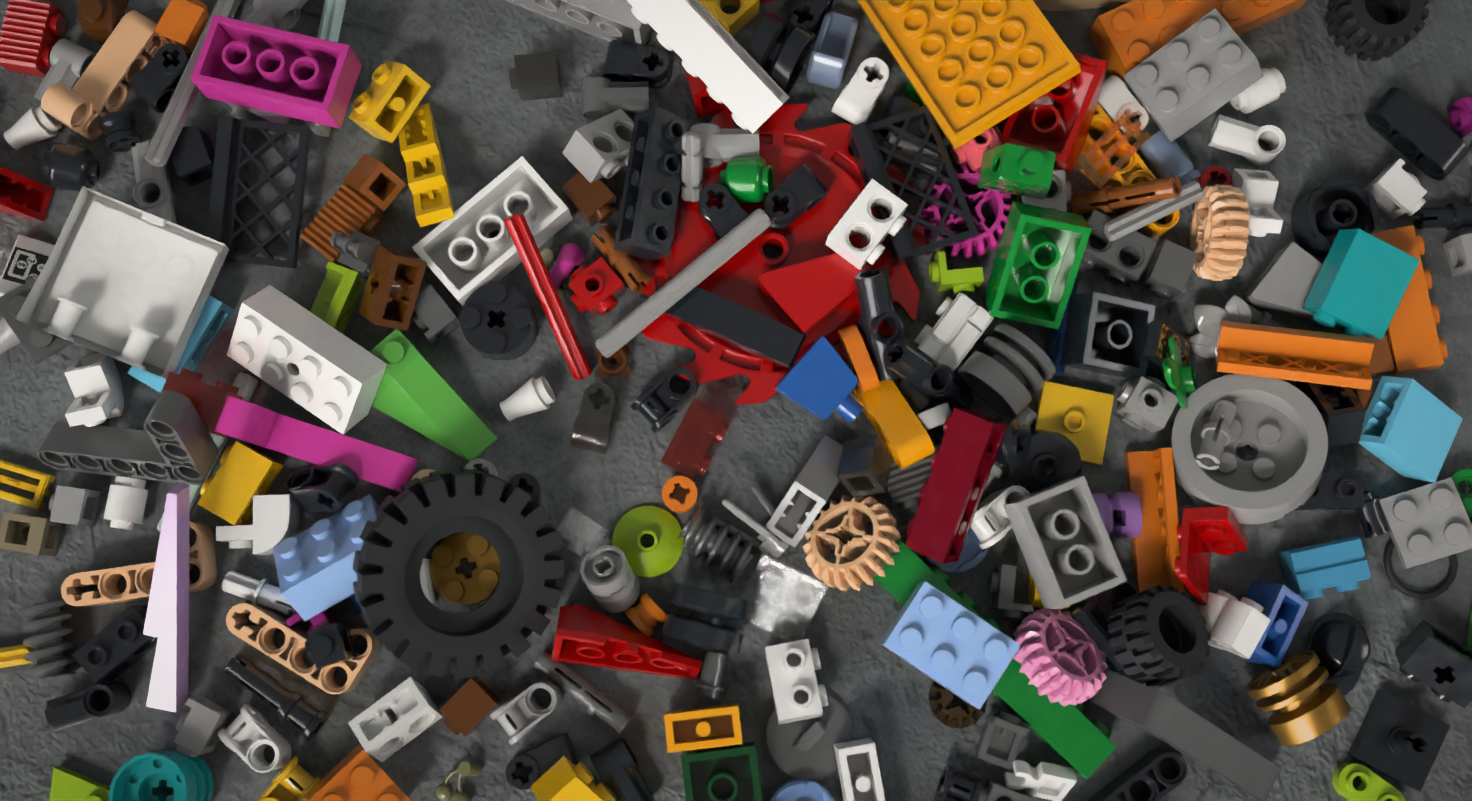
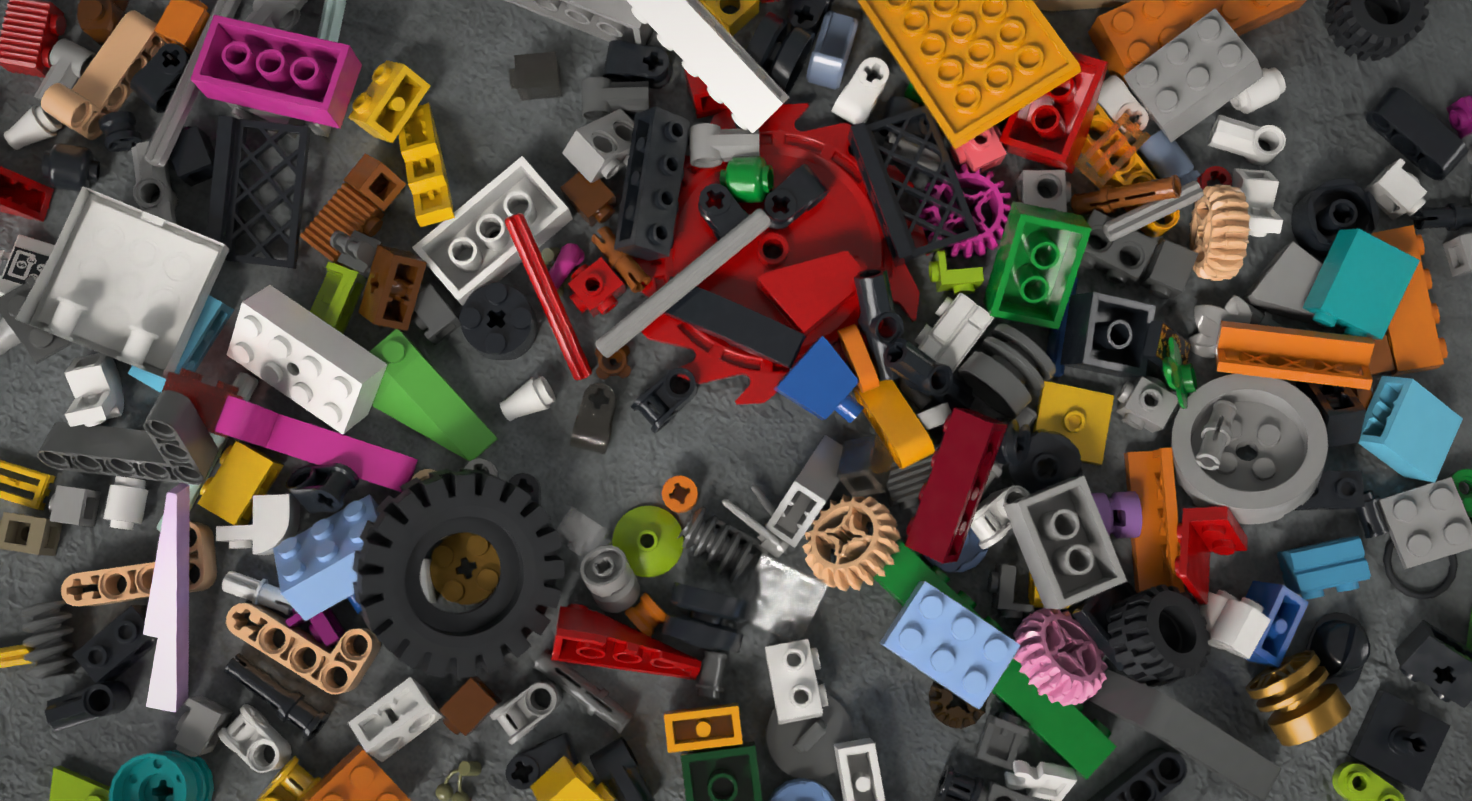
black brick [305,622,357,669] -> none
clear red brick [661,397,730,481] -> none
light grey axle [681,131,703,202] -> none
white brick [825,179,908,270] -> none
green torso [977,143,1056,200] -> none

